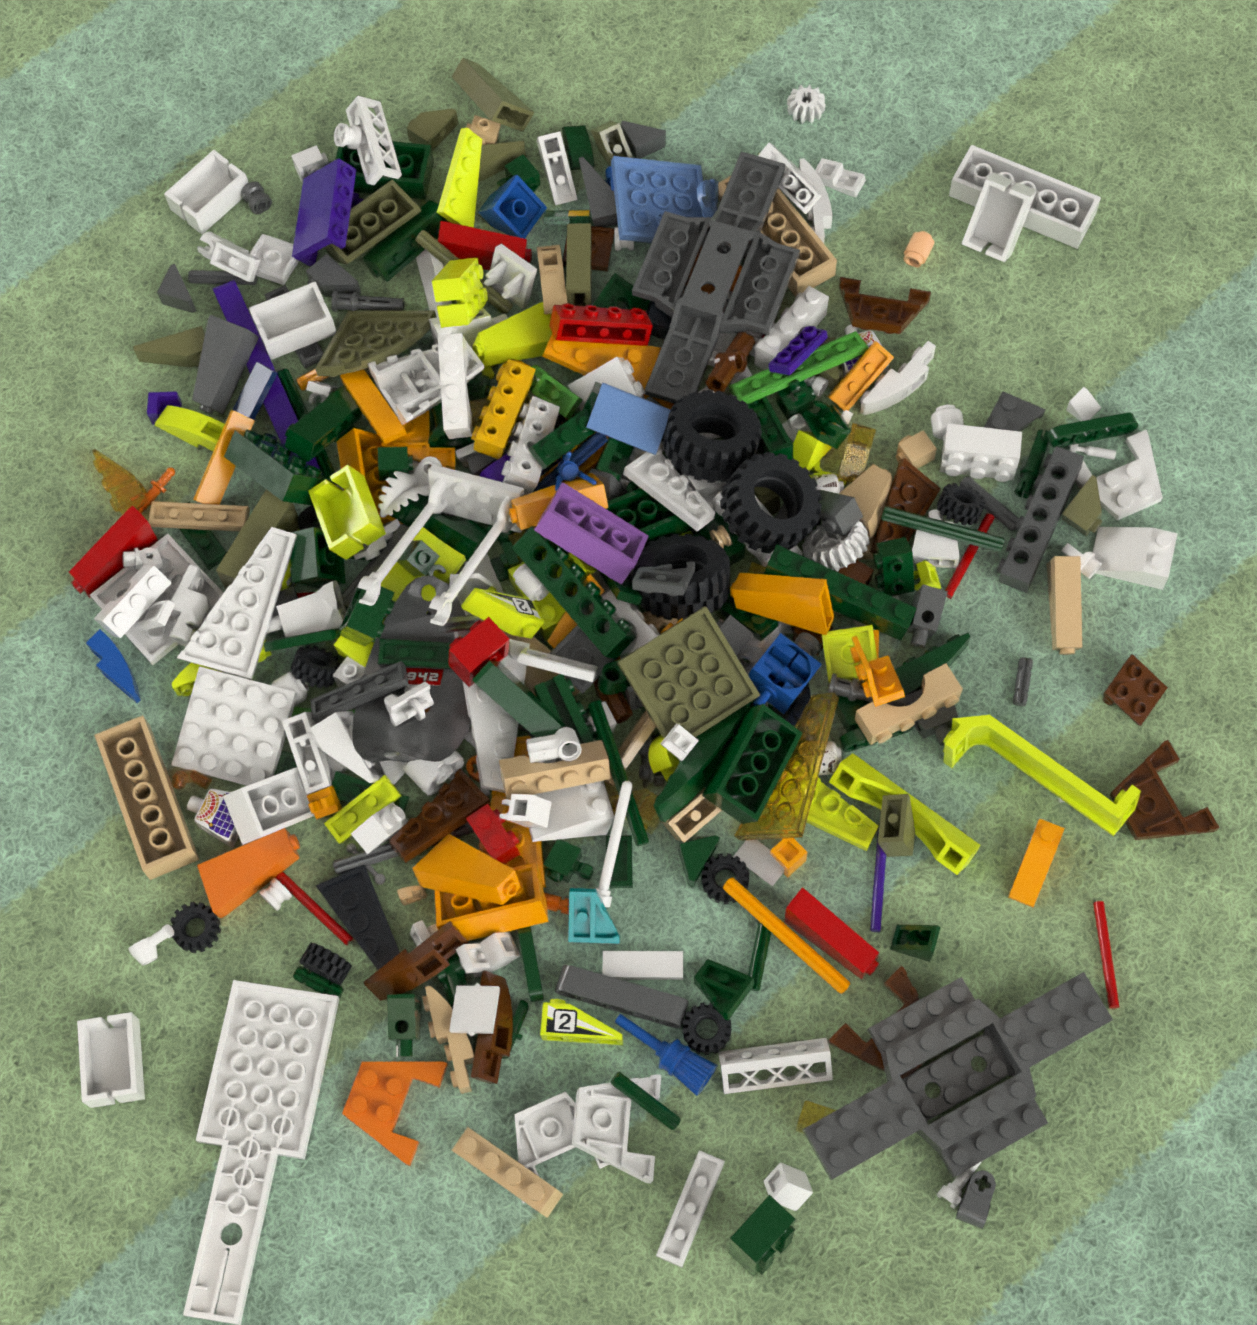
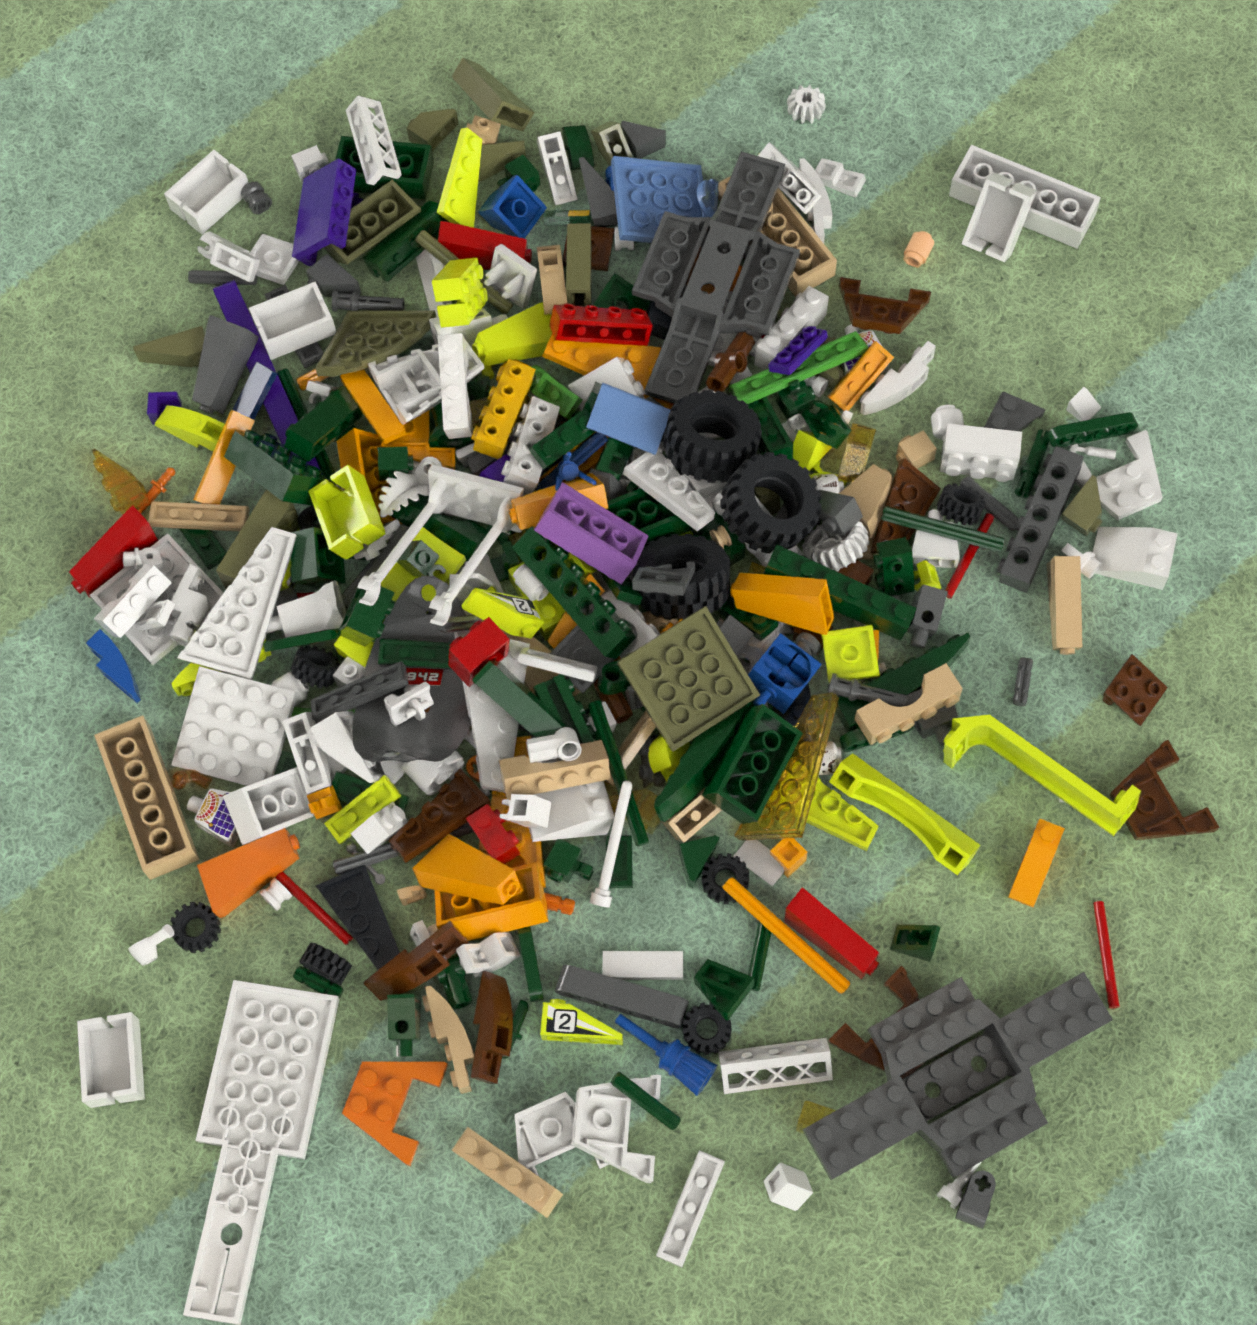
dark grey slope [157,264,196,313] -> none
white wheel [334,123,362,149] -> none
white piece [449,983,500,1036] -> none
teal wing [568,888,620,944] -> none
white tile [660,723,699,761] -> none
dark green brick [729,1194,796,1277] -> none
light orange bracket [850,636,905,707] -> none
dark purple bar [870,828,886,932] -> none
olive slope [878,794,915,857] -> none

